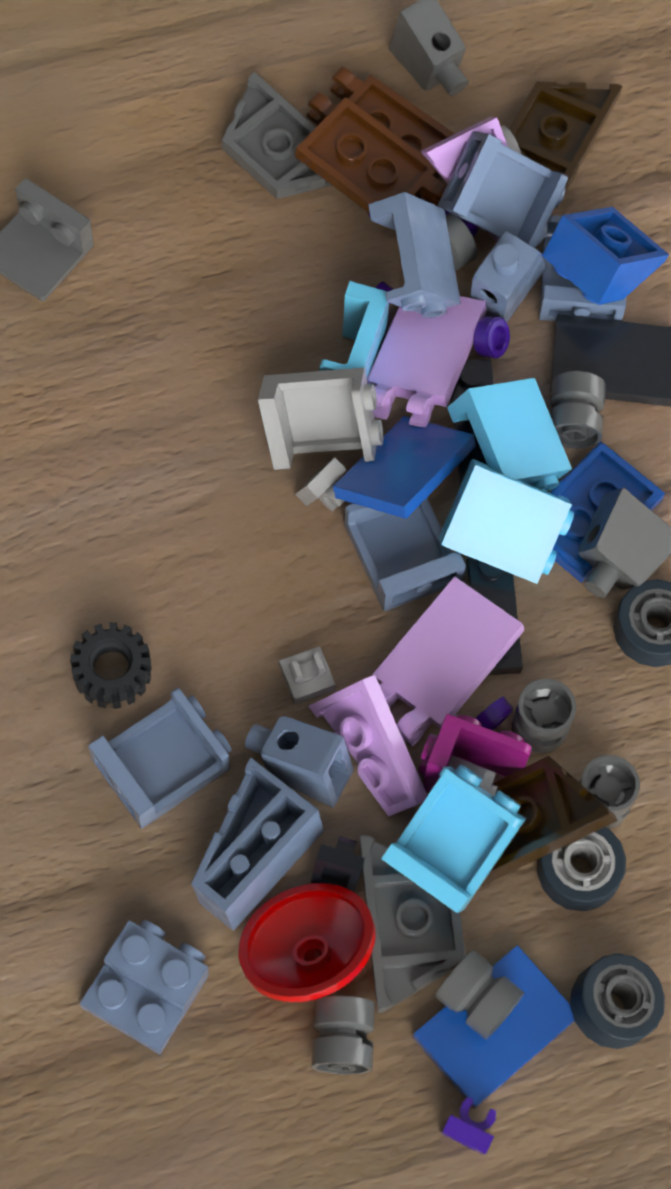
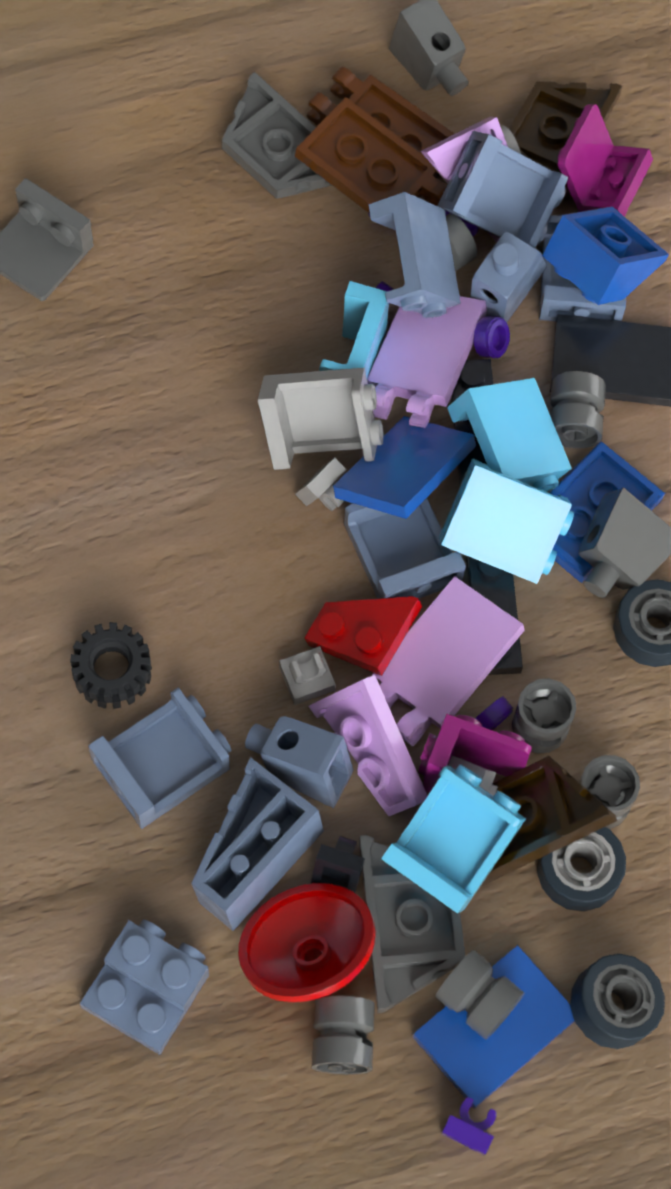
none -> red wing [304,596,422,676]
none -> magenta bracket [557,104,653,216]

